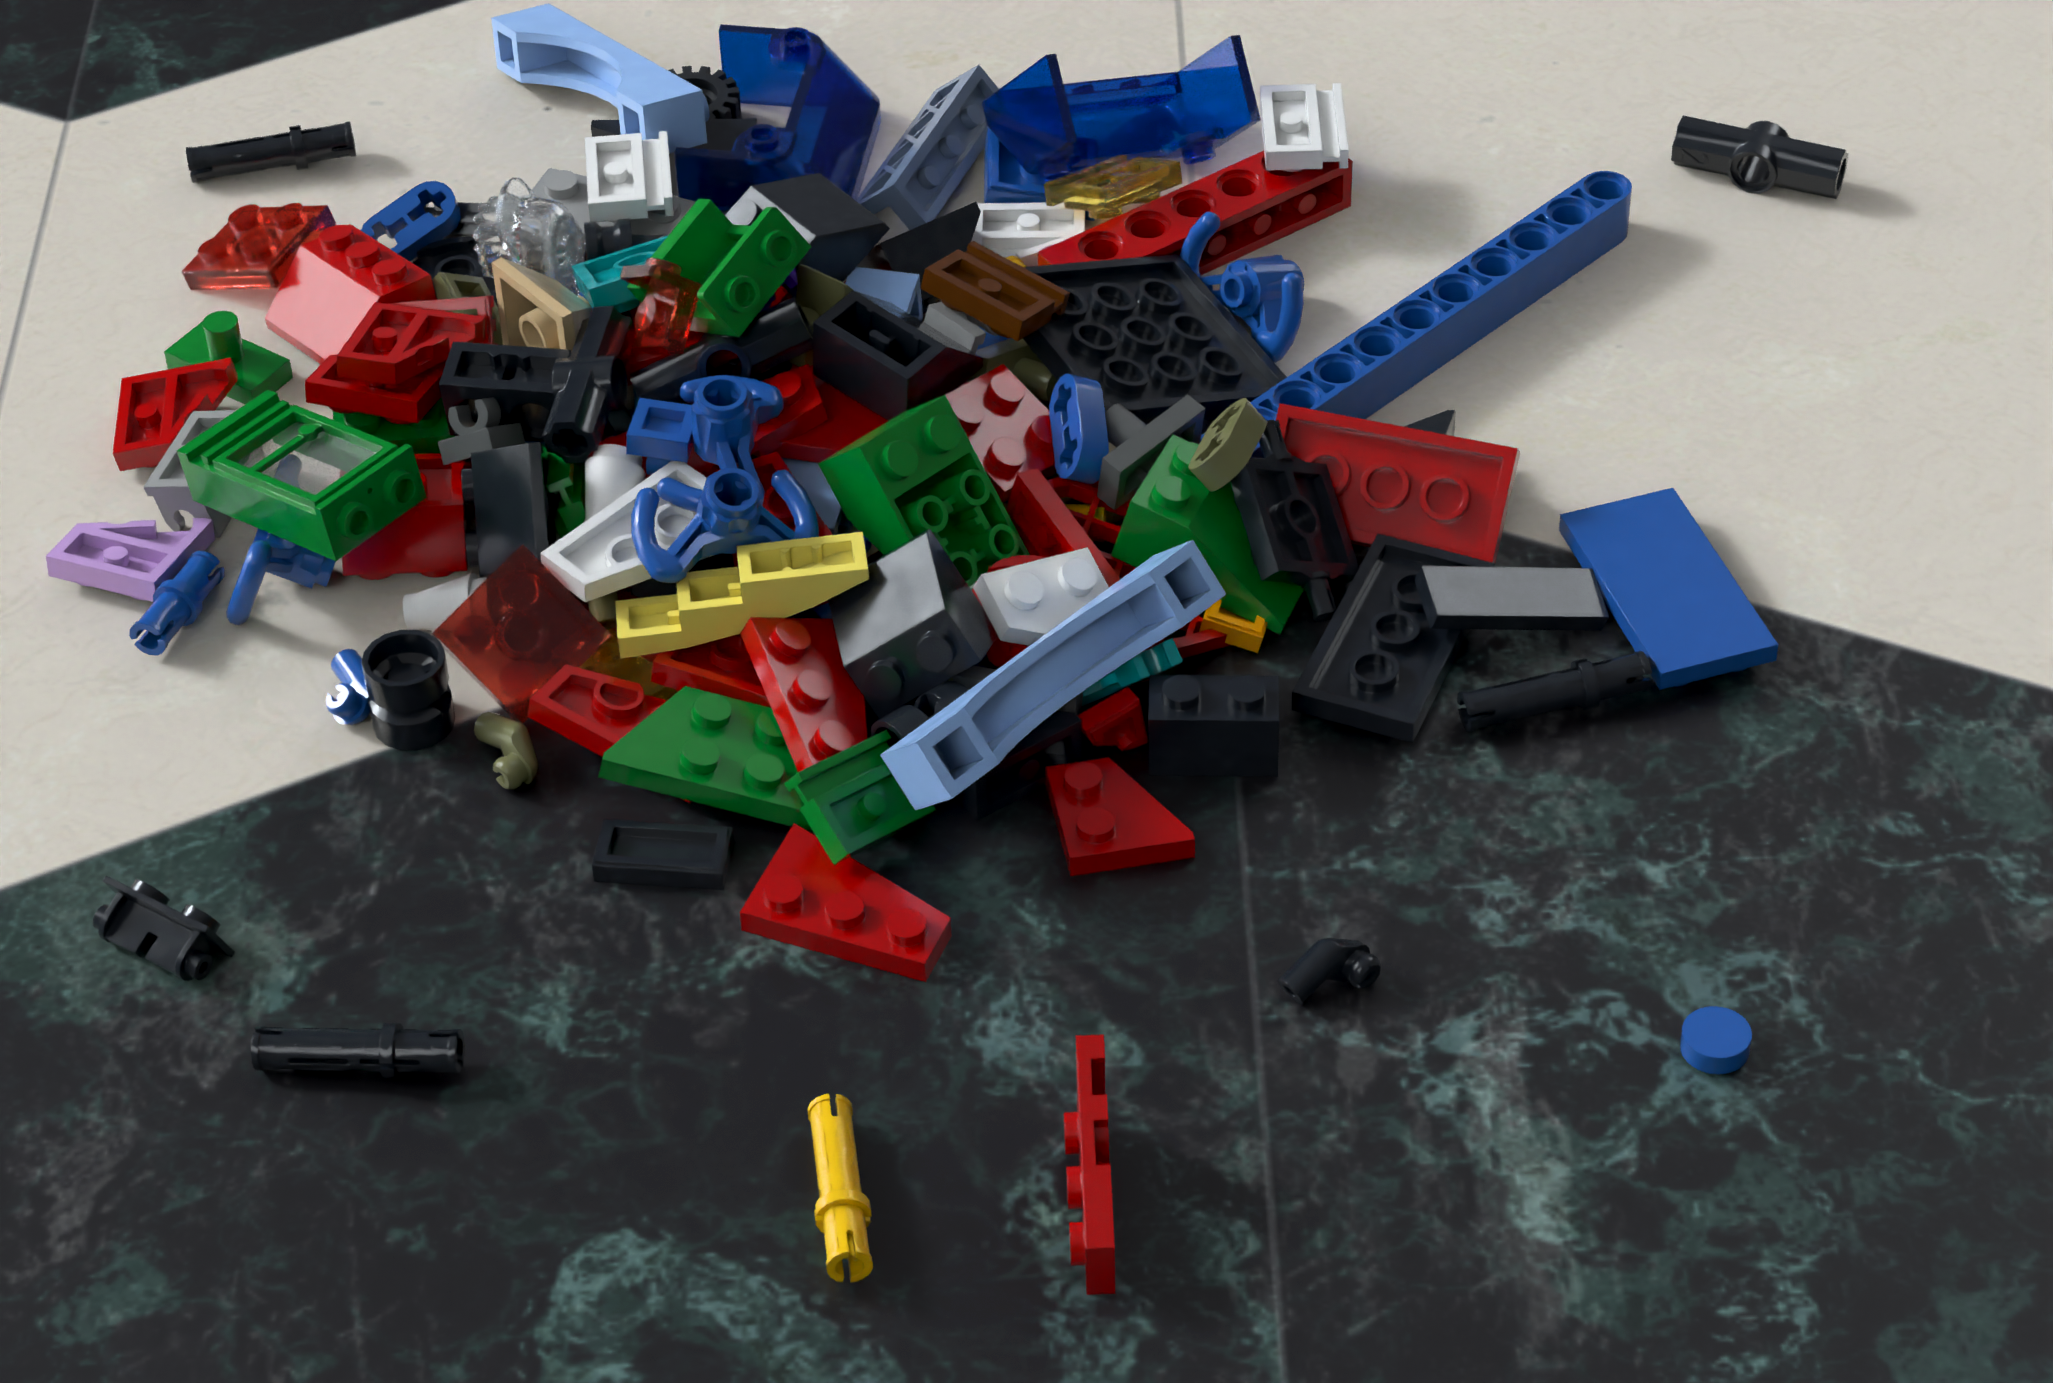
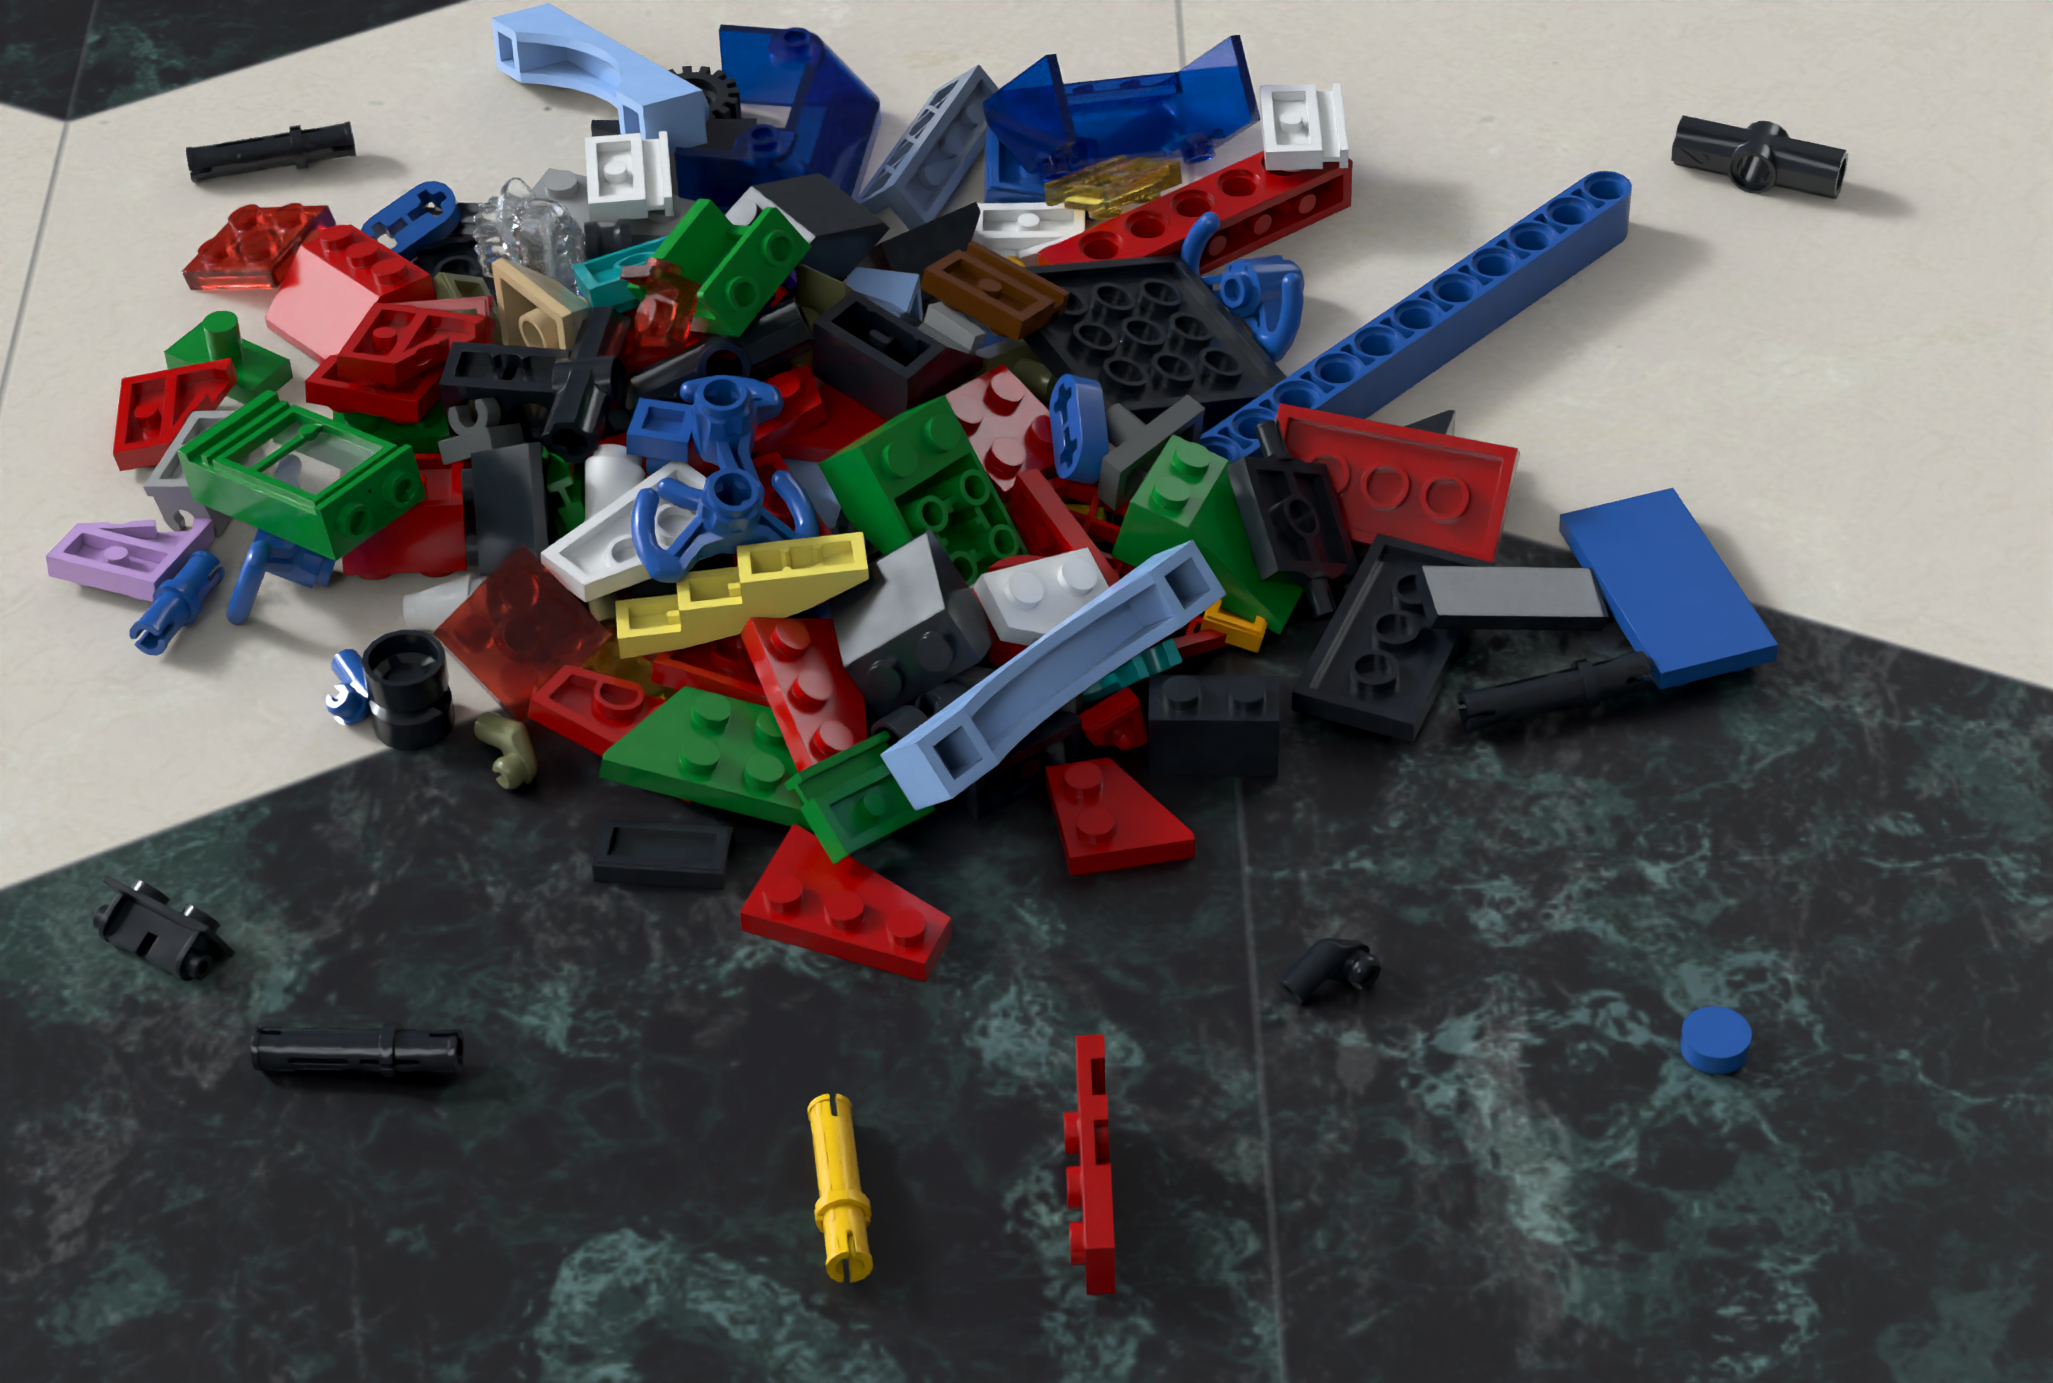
olive beam [1188,398,1268,492] -> none

